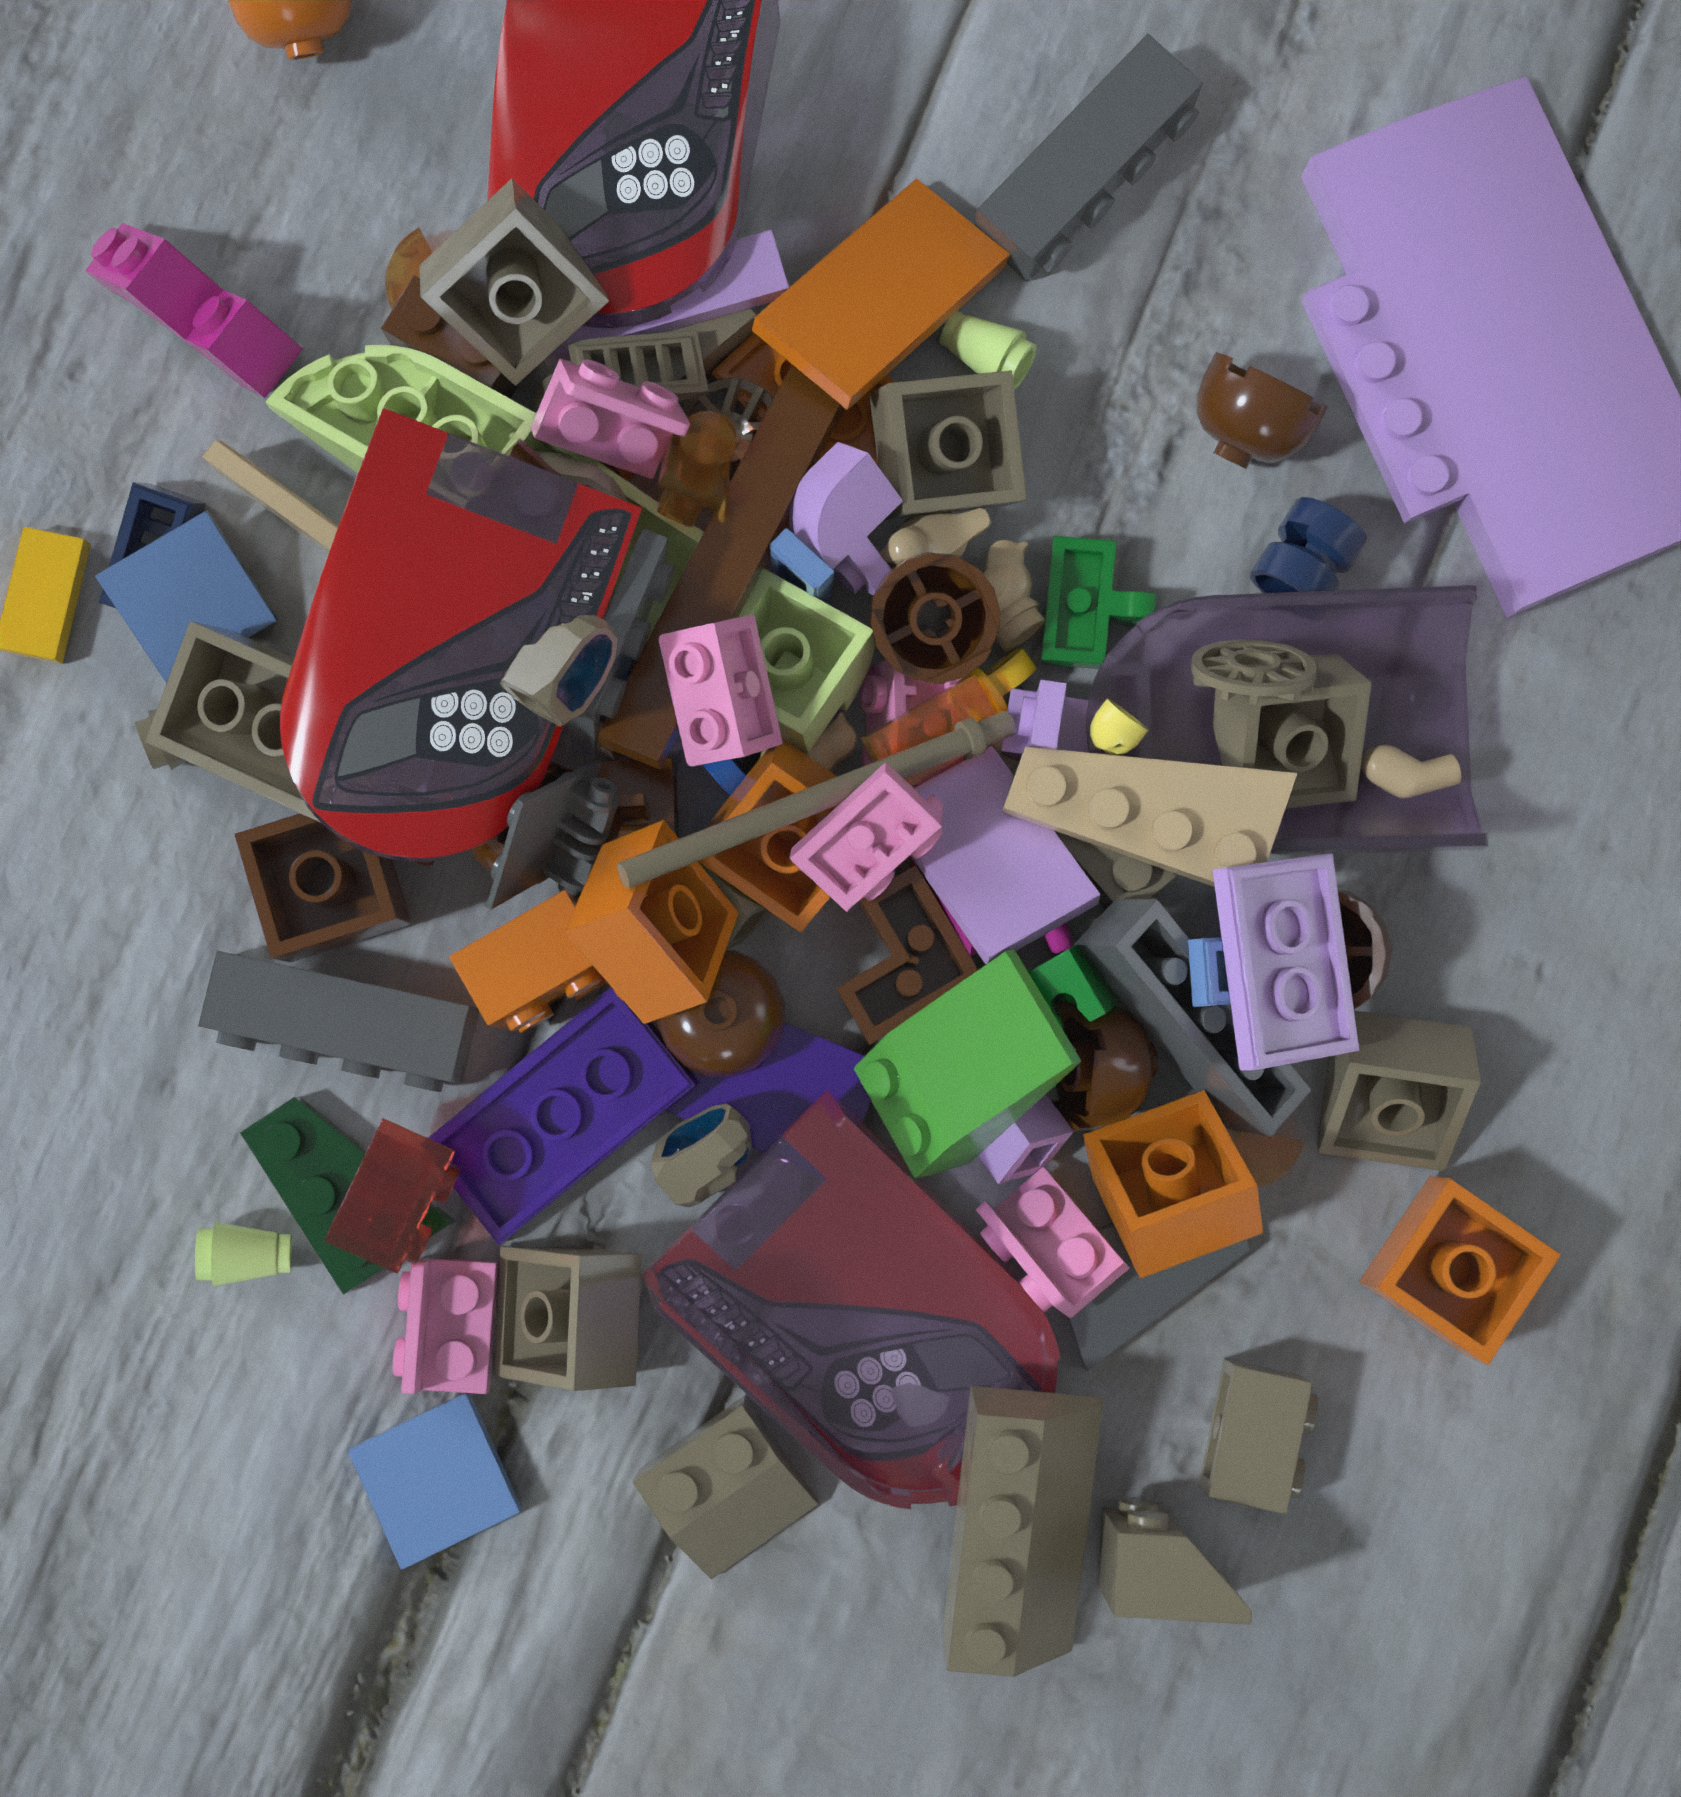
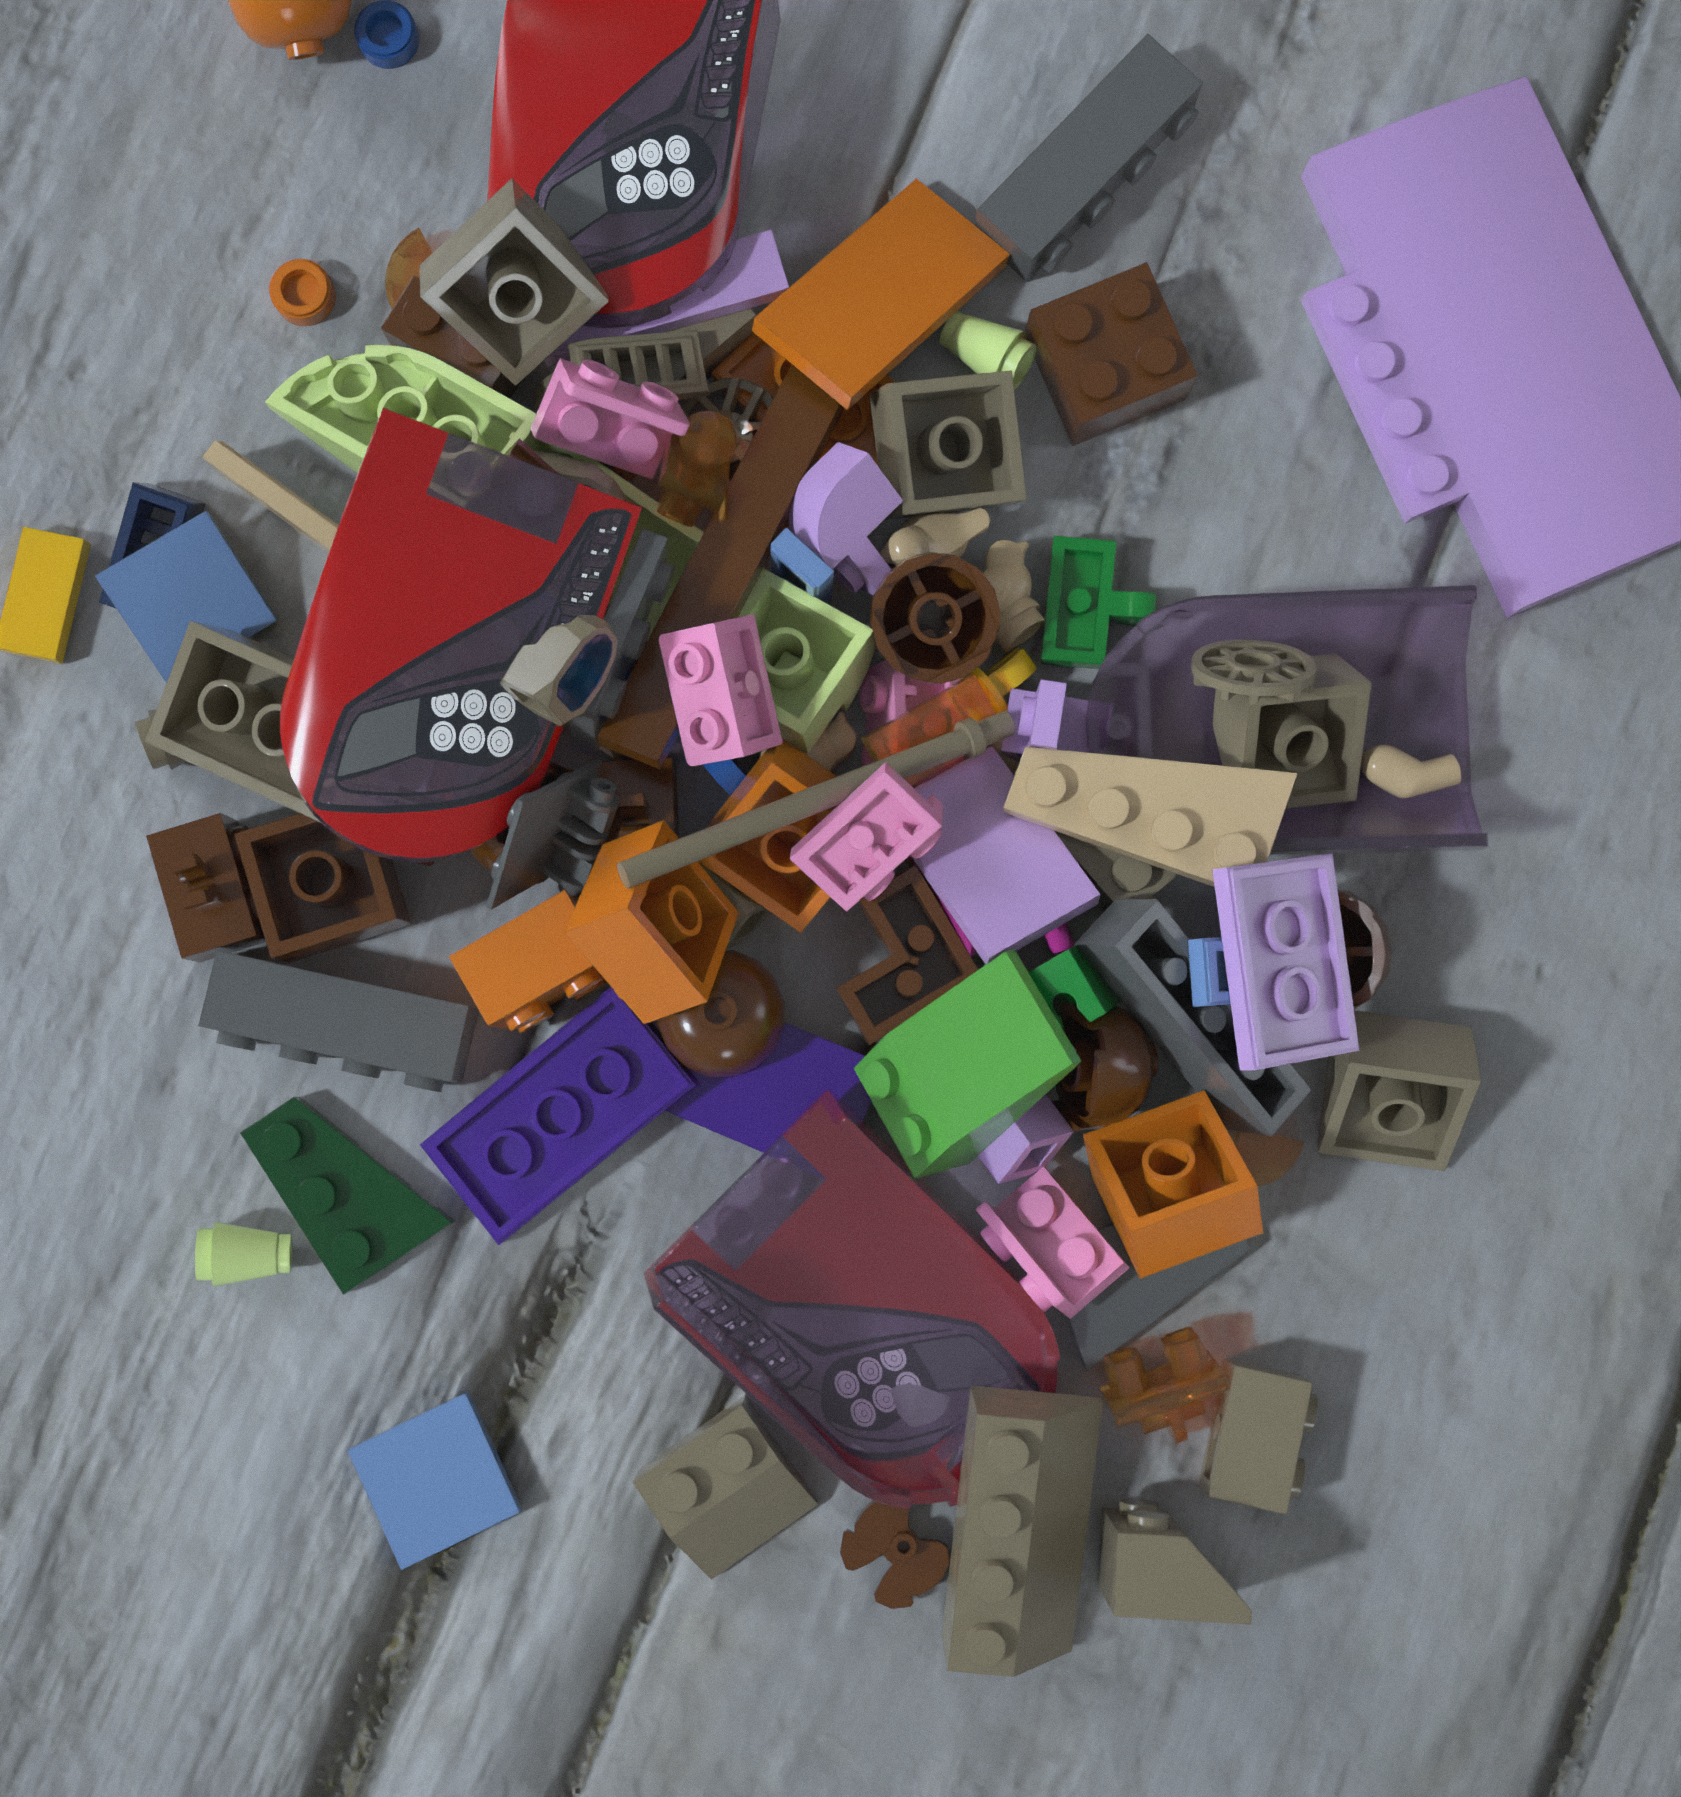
dark pink arch [85,223,303,398] -> none
clear red brick [324,1118,461,1274] -> none
bright pink bracket [393,1257,500,1394] -> none
dark tan slope [494,1246,642,1391] -> none
dark tan rock [651,1103,752,1207] -> none
light yellow hinge [1090,698,1149,756] -> none
reddish brown cylinder [1197,352,1328,469] -> none
dark blue wheel [1250,497,1367,618] -> none
orange brick [1359,1176,1561,1365] -> none
none -> reddish brown brick [146,813,266,962]
none -> orange tile [269,259,336,326]
none -> blue tile [354,0,419,69]
none -> reddish brown piece [840,1495,950,1609]
none -> reddish brown brick [1025,262,1198,446]
none -> clear orange hips [1099,1327,1230,1445]

